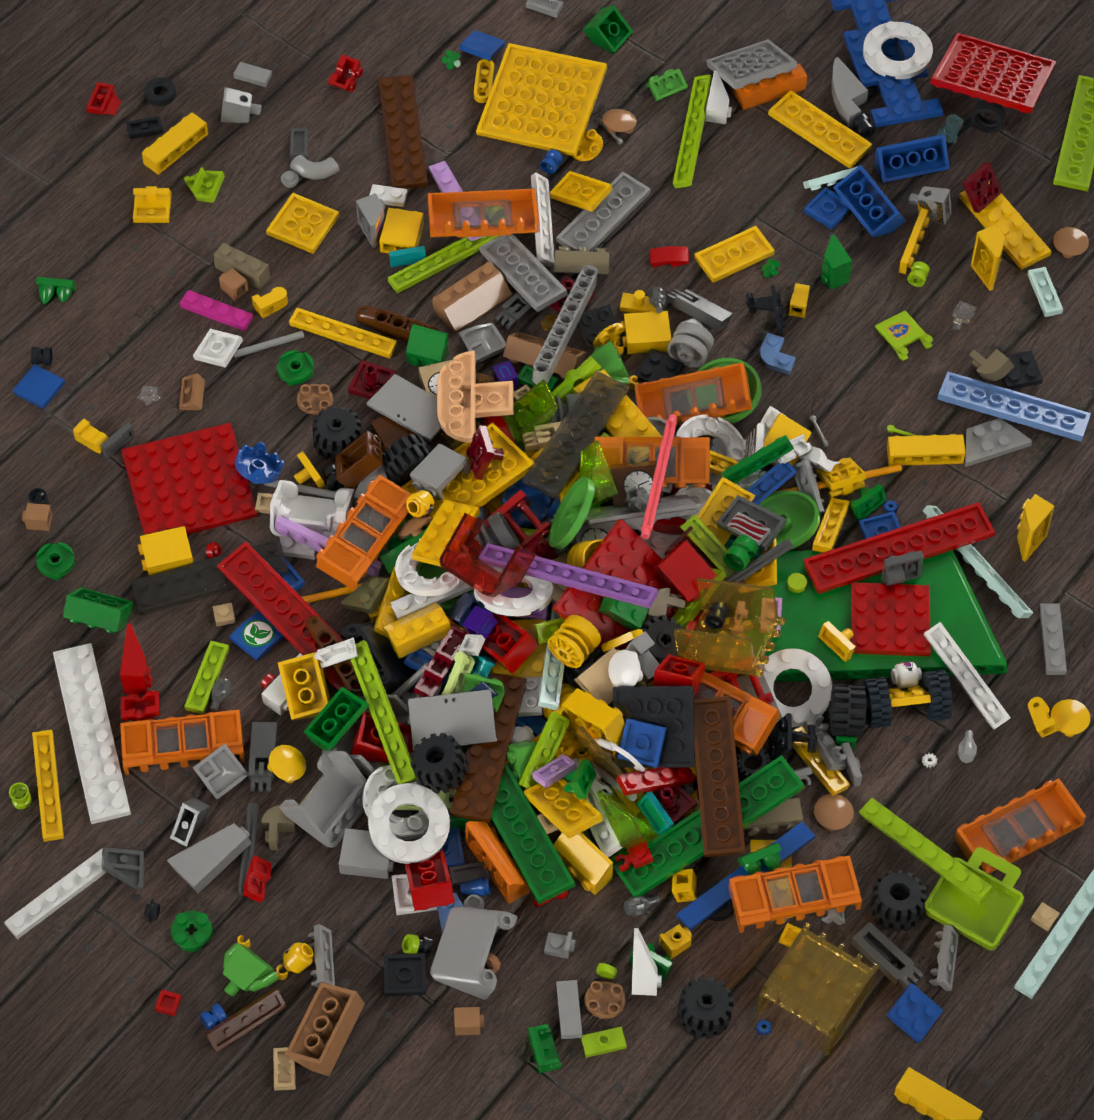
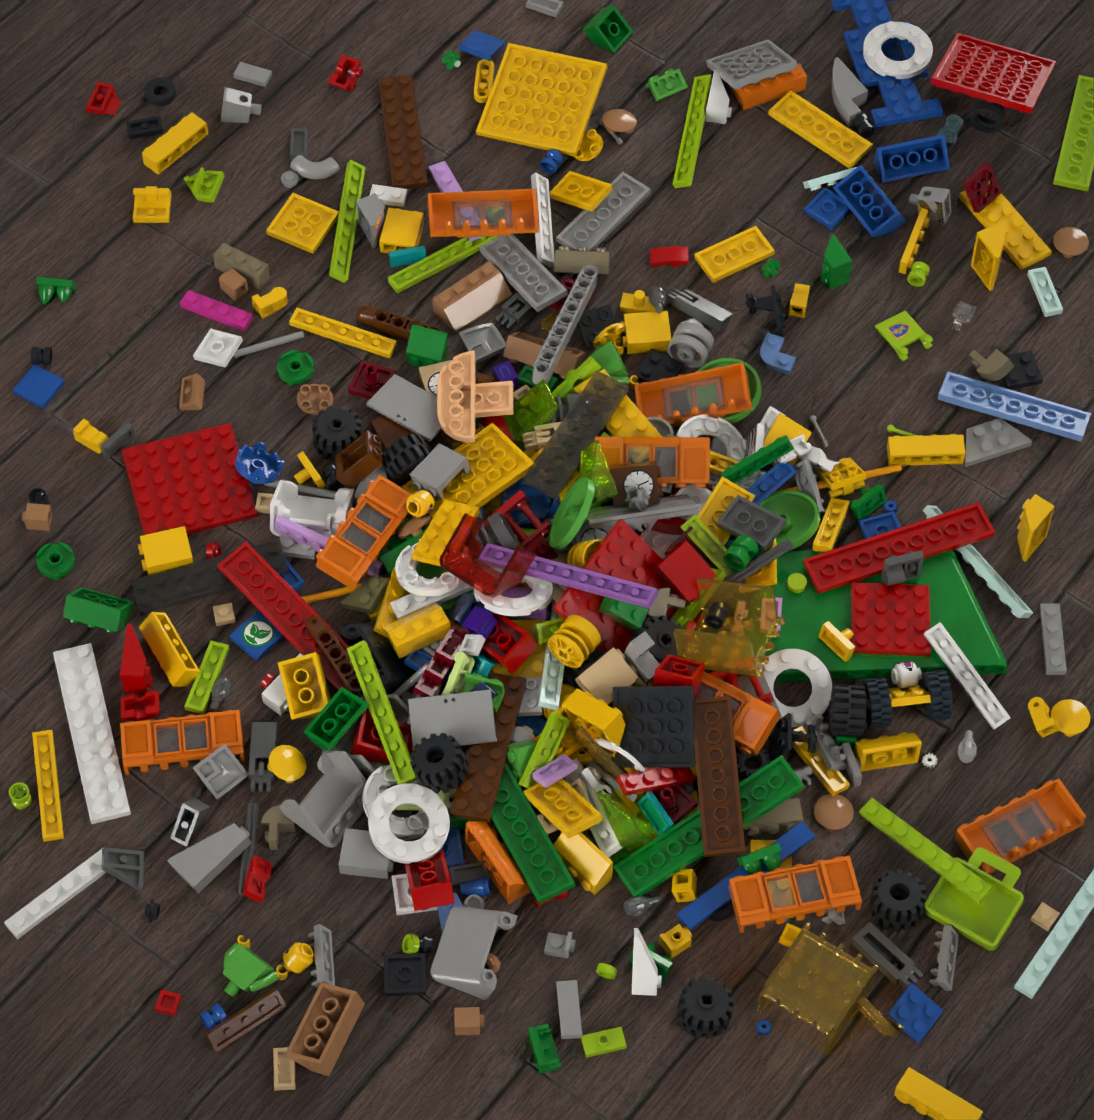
clear plate [137,386,160,406] -> none
green plate [171,911,213,952] -> none
white hinge [314,638,358,668] -> none
dark red plate [466,425,504,480] -> none
green tile [563,758,597,800] -> none
medium nougat dish [584,981,626,1019] -> none
yellow tile [601,629,643,652] -> none
white dish [608,650,643,686] -> none
red plate [615,841,654,872] -> none
blue plate [618,718,667,768] -> none
coral piece [641,414,677,539] -> none
tile [727,511,770,546] -> none
none -> yellow brick [139,612,200,687]
none -> lime plate [329,160,366,283]
none -> yellow slope [854,732,922,772]
none -> clear yellow plate [857,996,899,1038]

